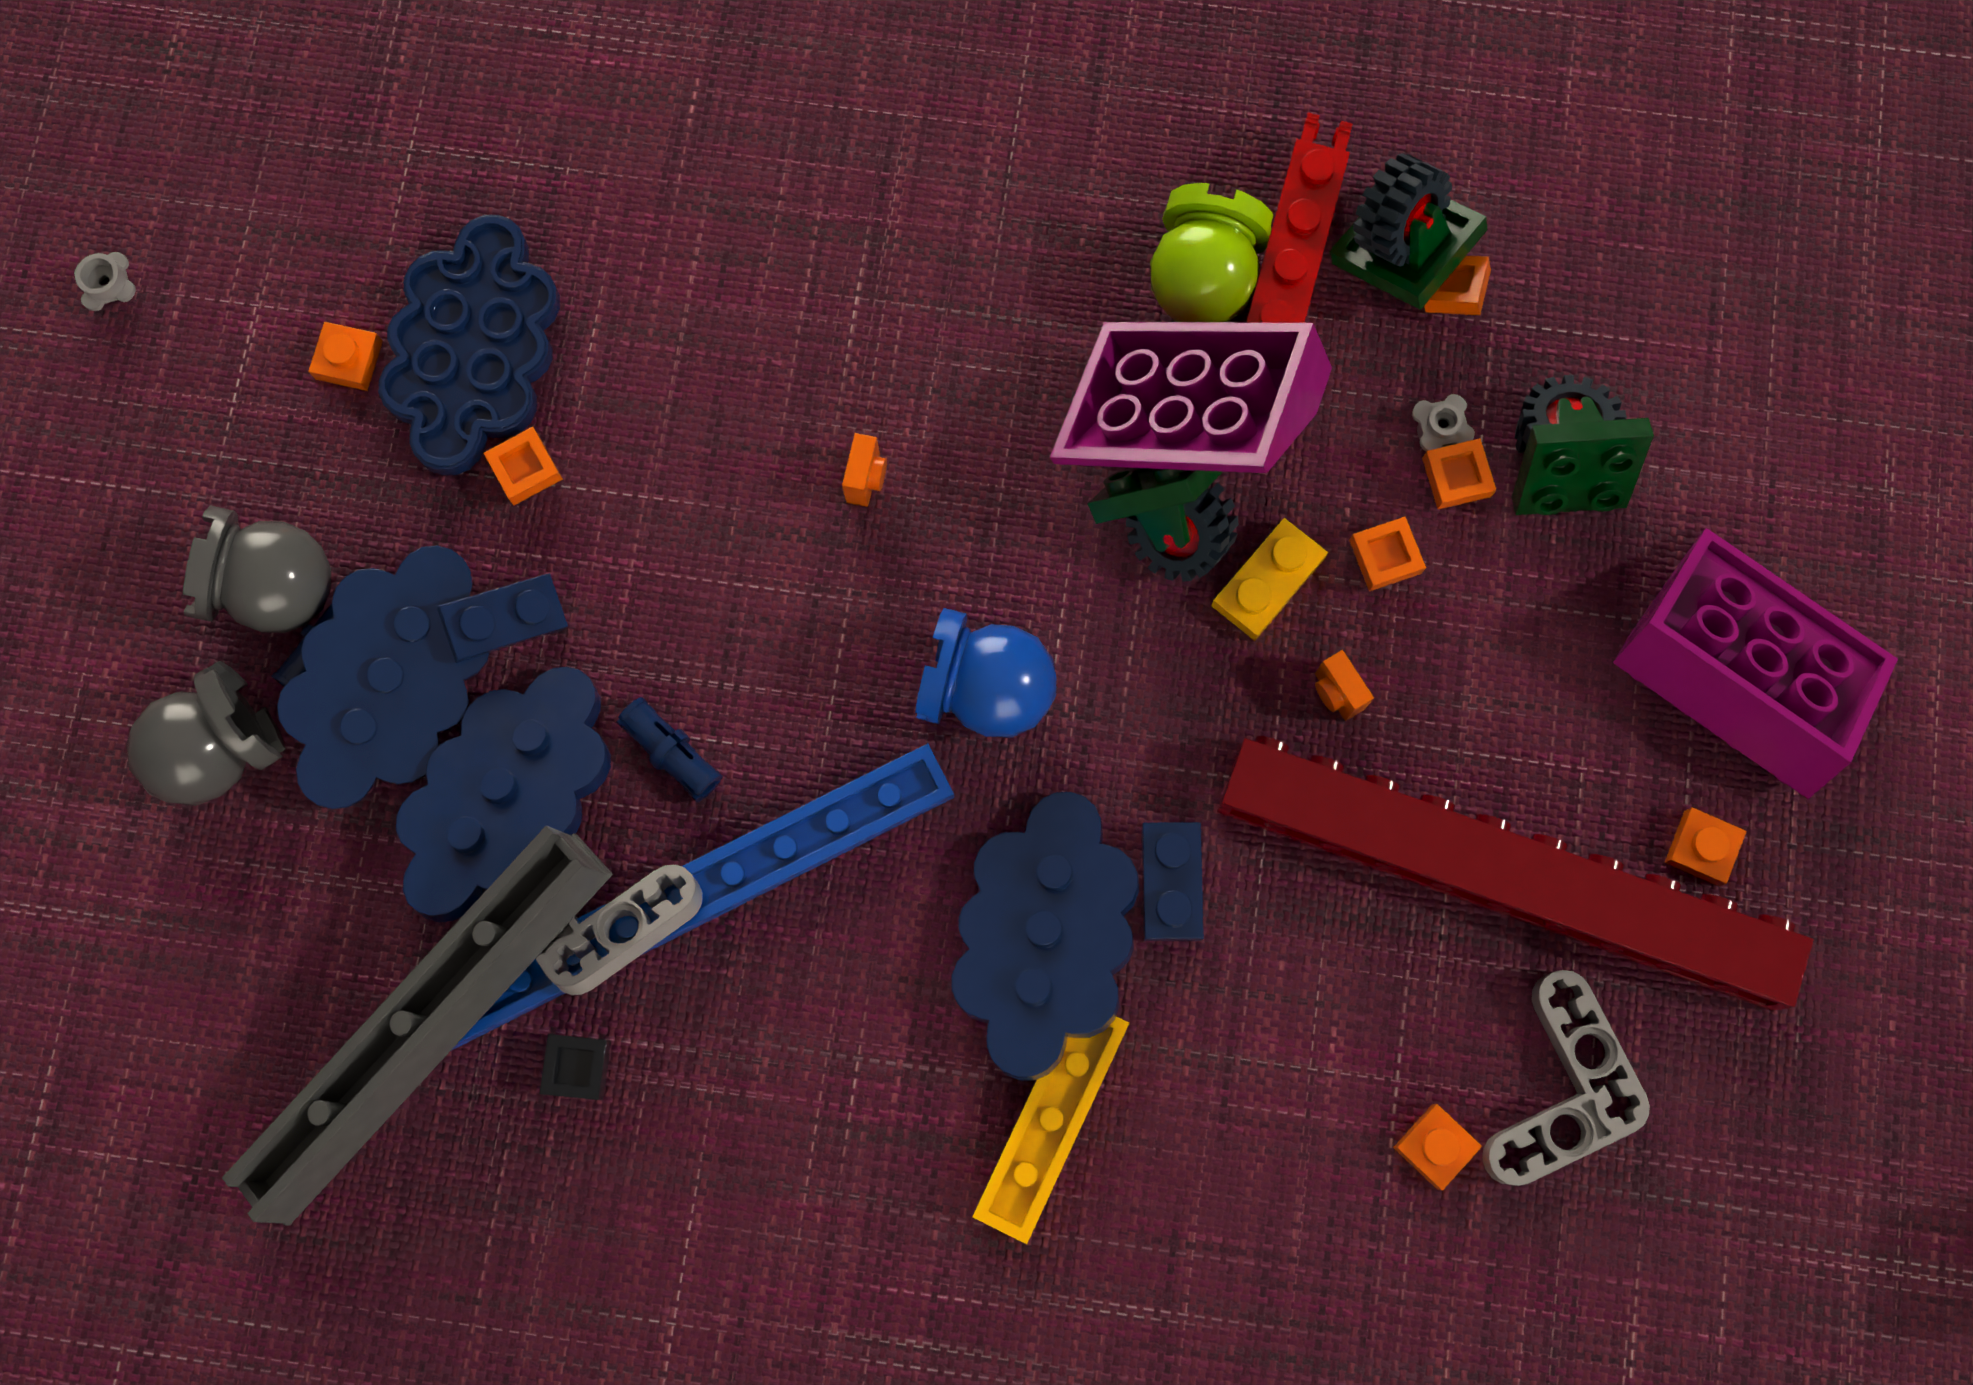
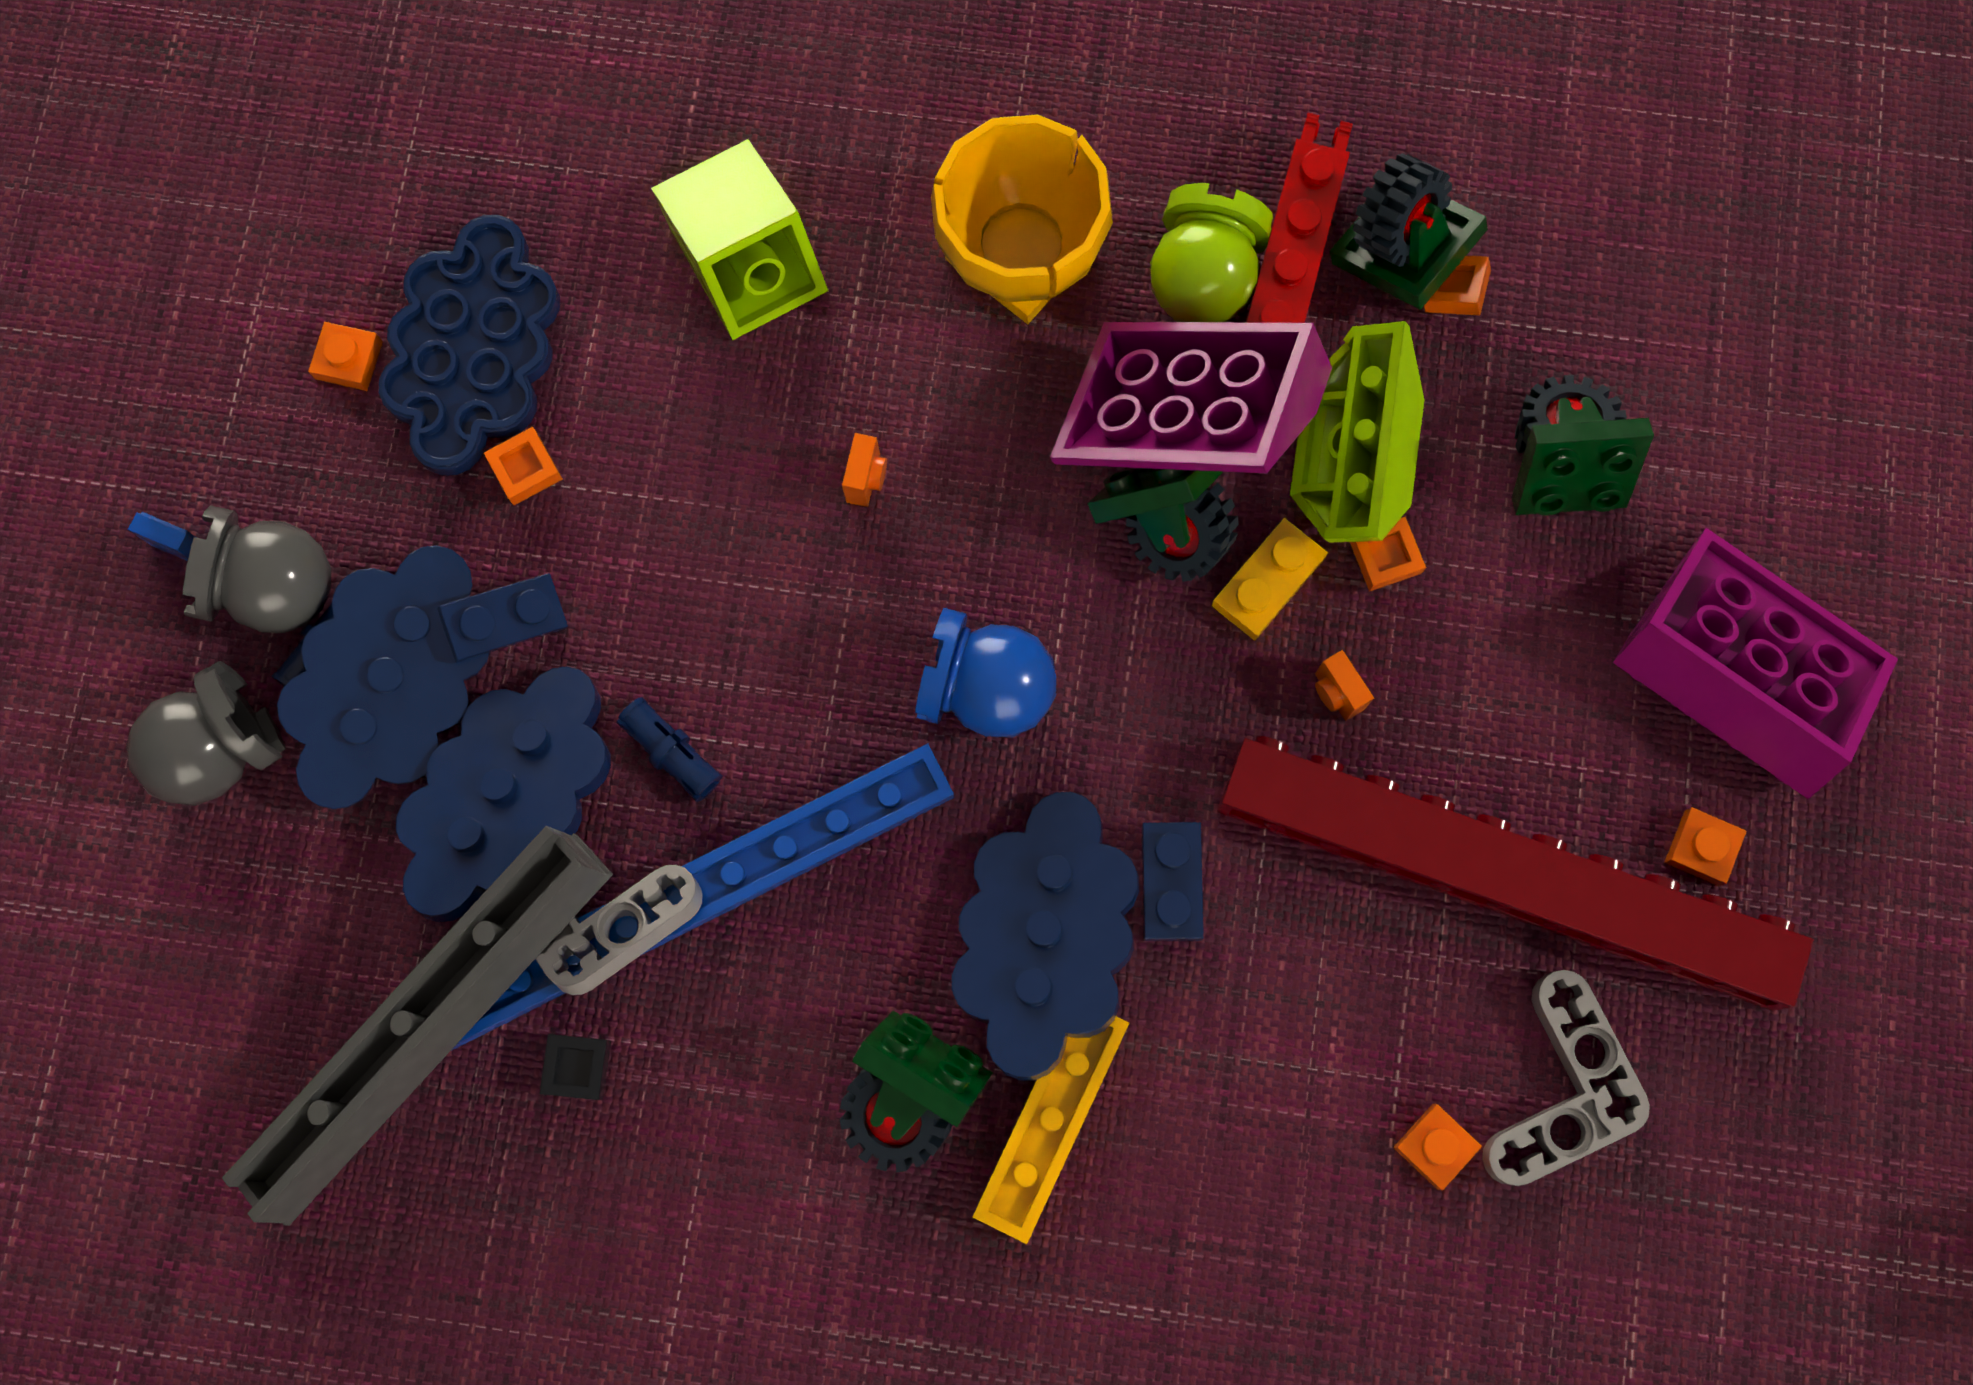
light grey plate [74,252,136,311] -> none
light grey plate [1412,394,1475,451] -> none
orange plate [1422,438,1496,510] -> none
none -> blue tile [128,512,197,561]
none -> lime slope [651,139,828,340]
none -> dark green plate [840,1011,993,1172]
none -> yellow plate [931,114,1113,325]
none -> lime wedge [1290,321,1425,543]

